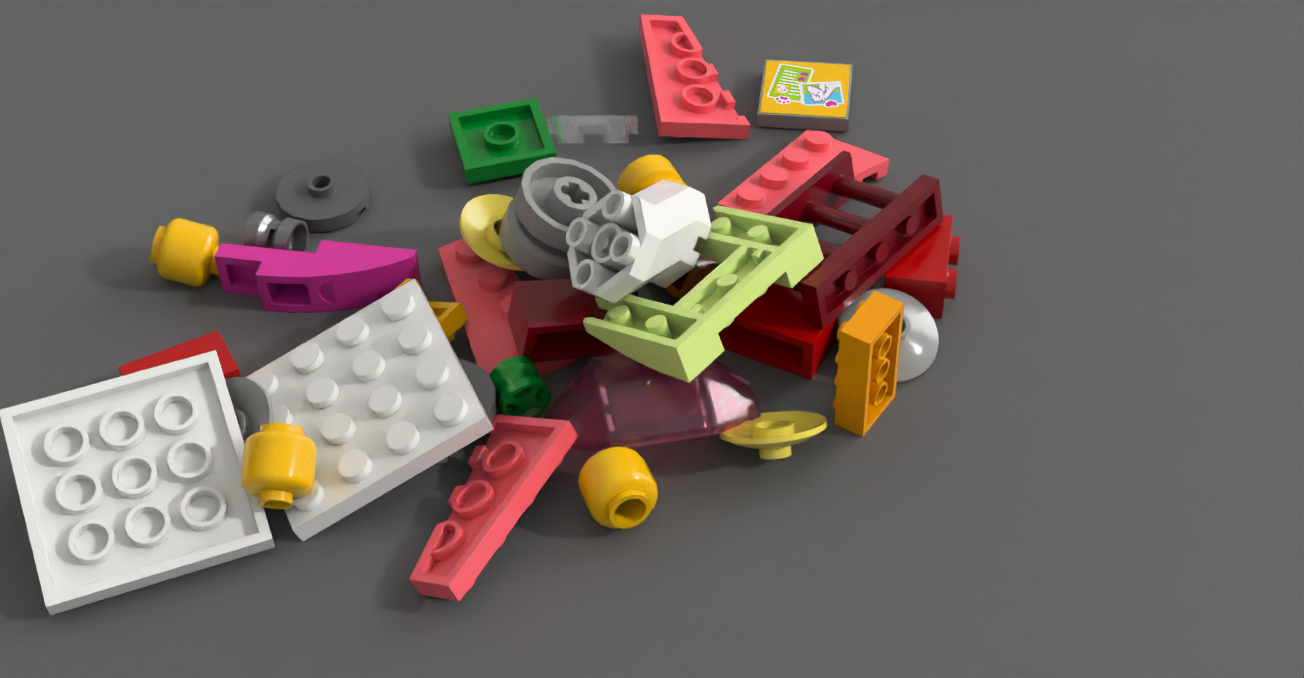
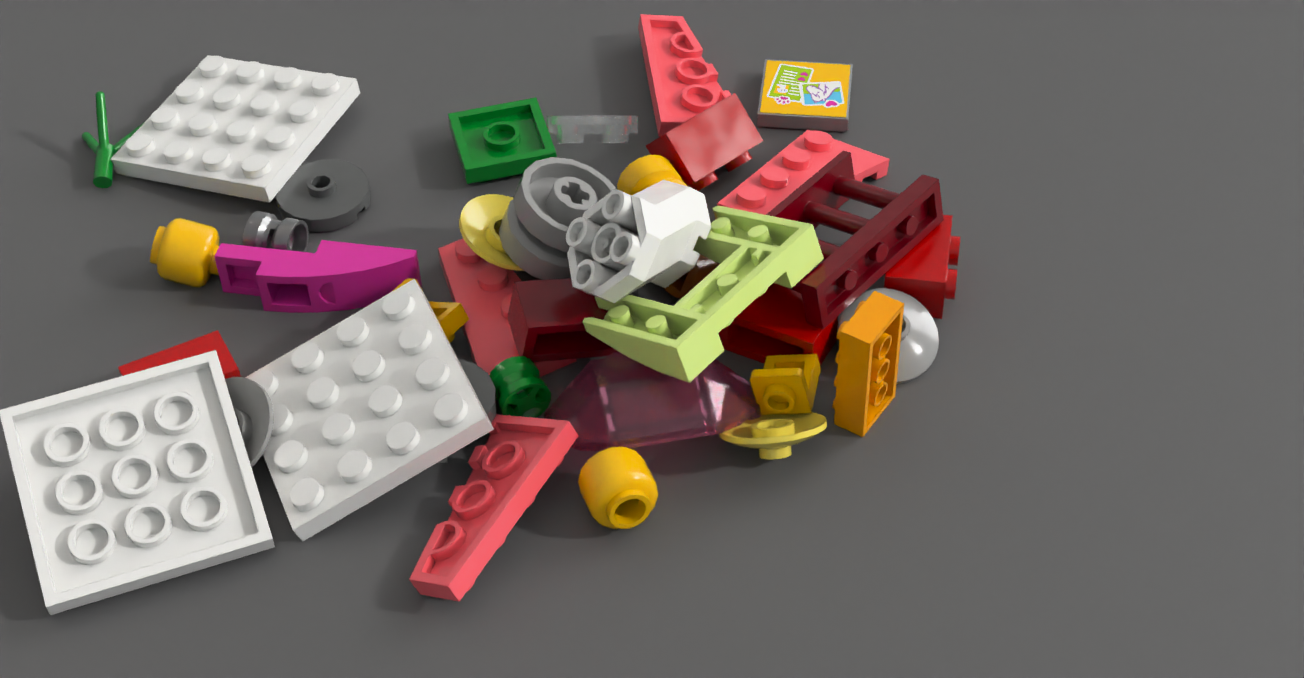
yellow head [241,423,317,509] -> none
none -> green plant [82,91,144,188]
none -> white plate [110,55,360,203]
none -> piece [646,93,763,191]
none -> yellow bracket [750,354,821,415]

